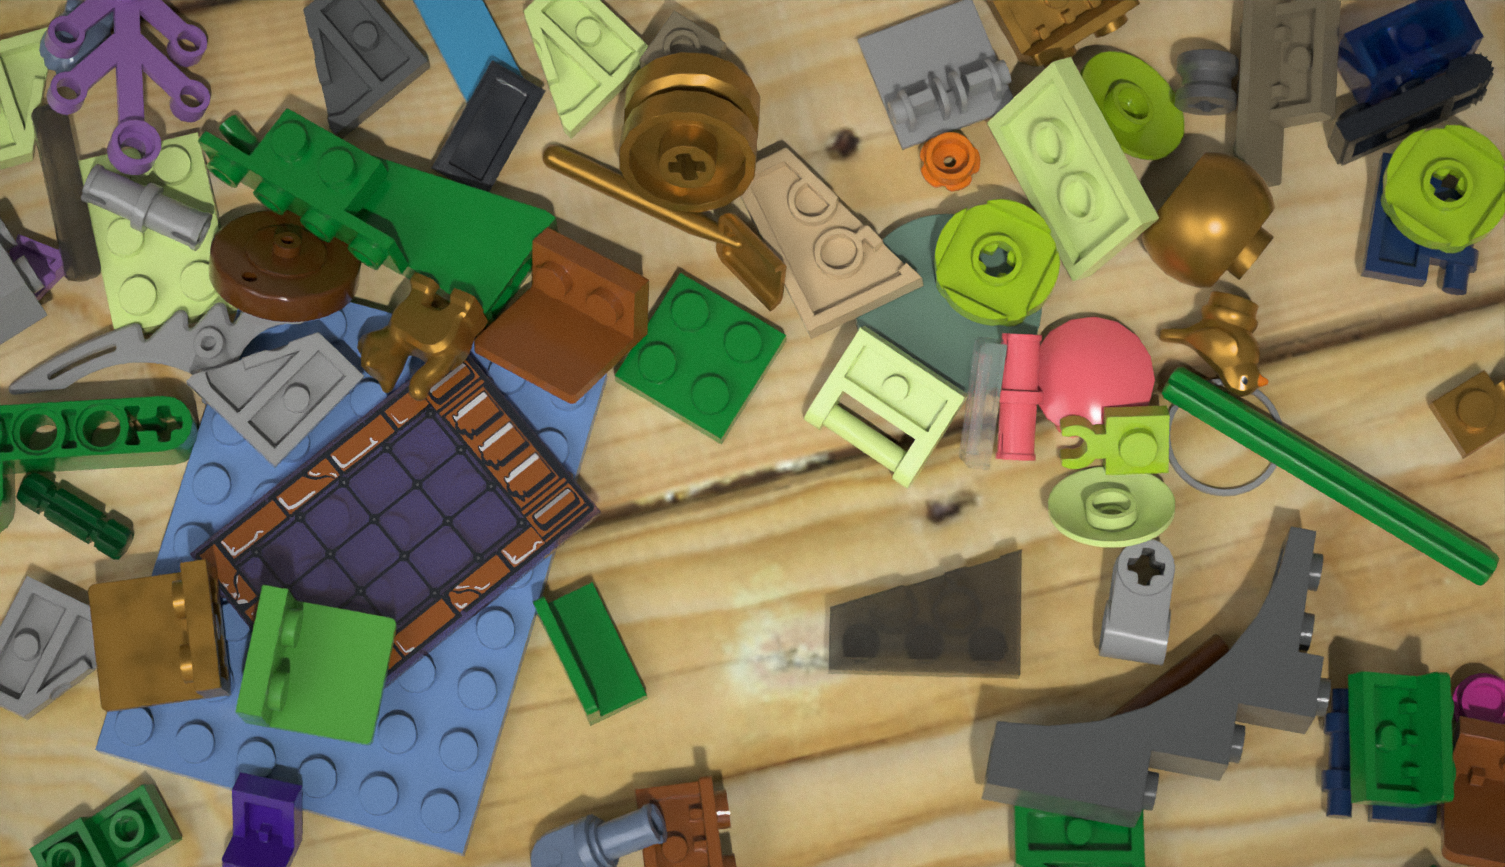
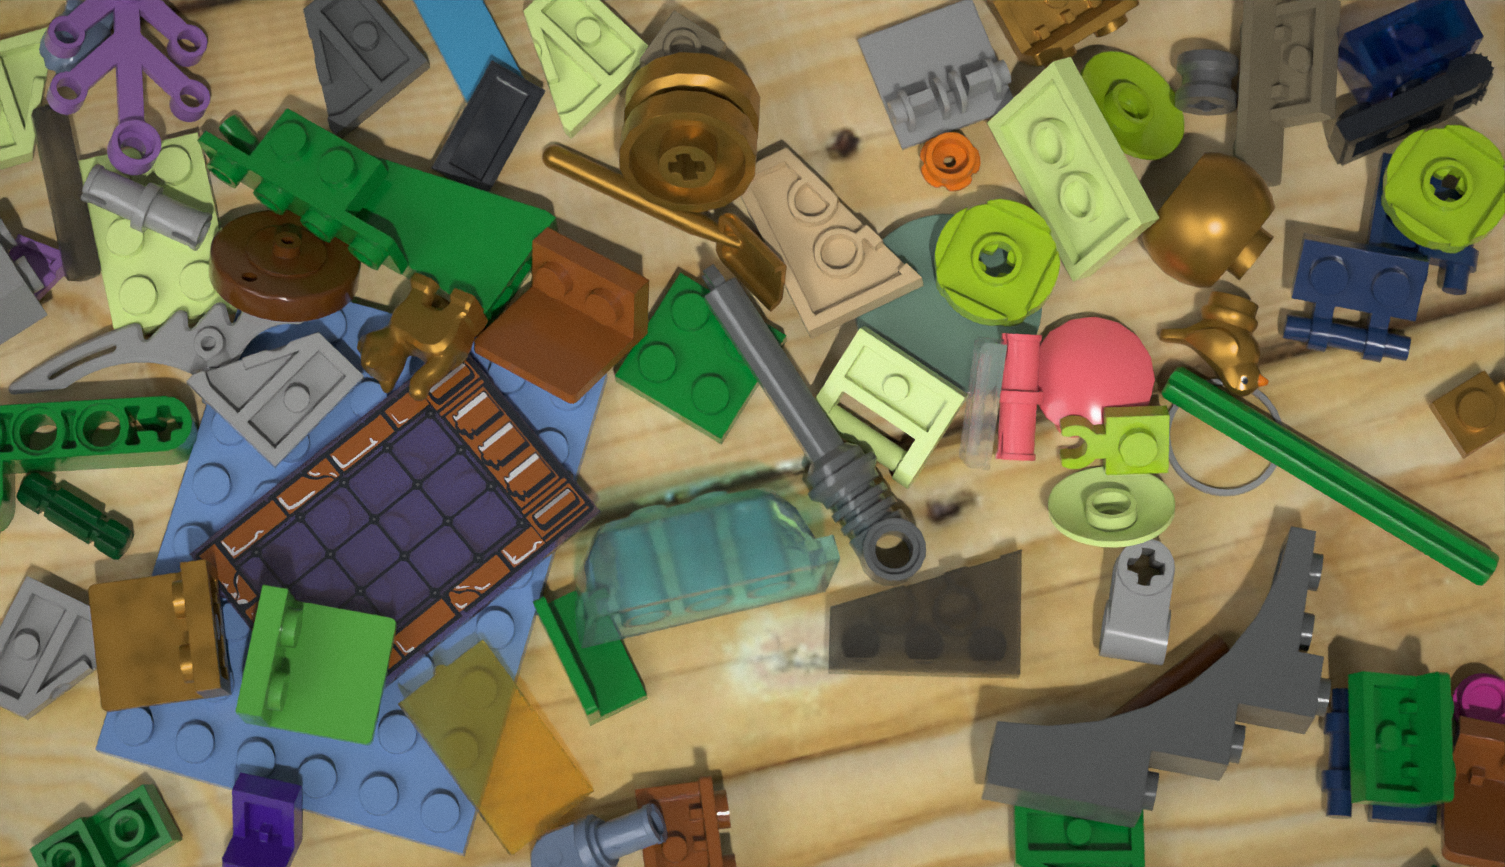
none -> clear yellow piece [398,640,594,856]
none -> clear light blue windscreen [575,487,840,649]
none -> dark grey piece [702,264,926,586]
none -> dark blue plate [1282,233,1429,363]

